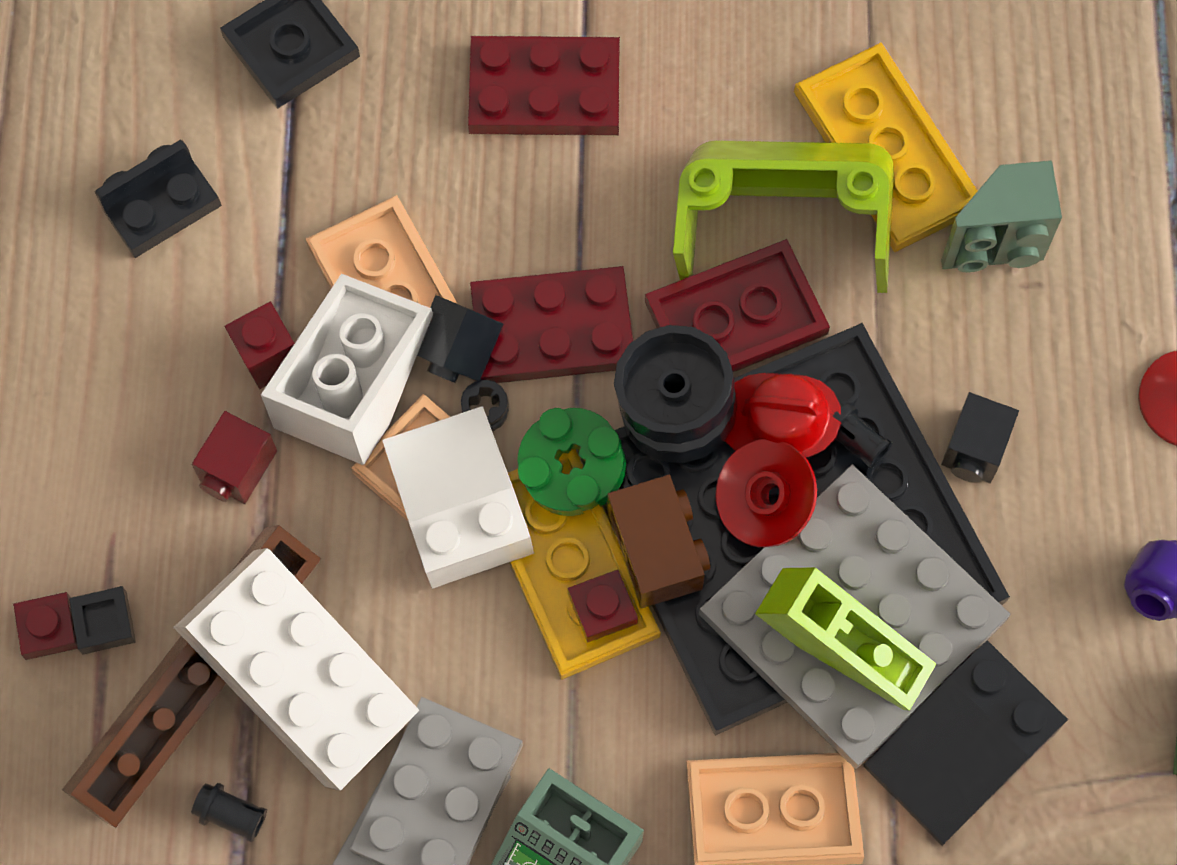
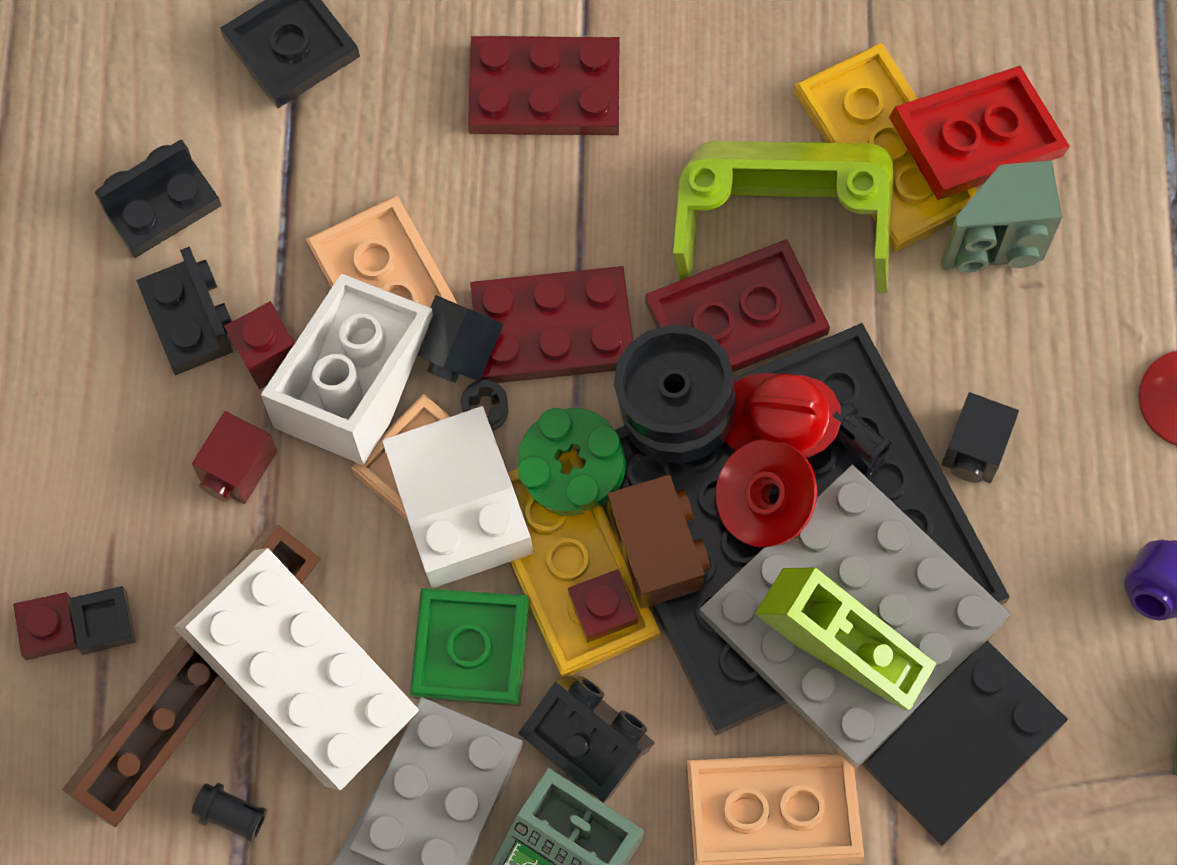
none -> black bracket [136,246,233,375]
none -> green plate [410,588,530,706]
none -> black bracket [518,675,655,803]
none -> red plate [889,66,1070,200]

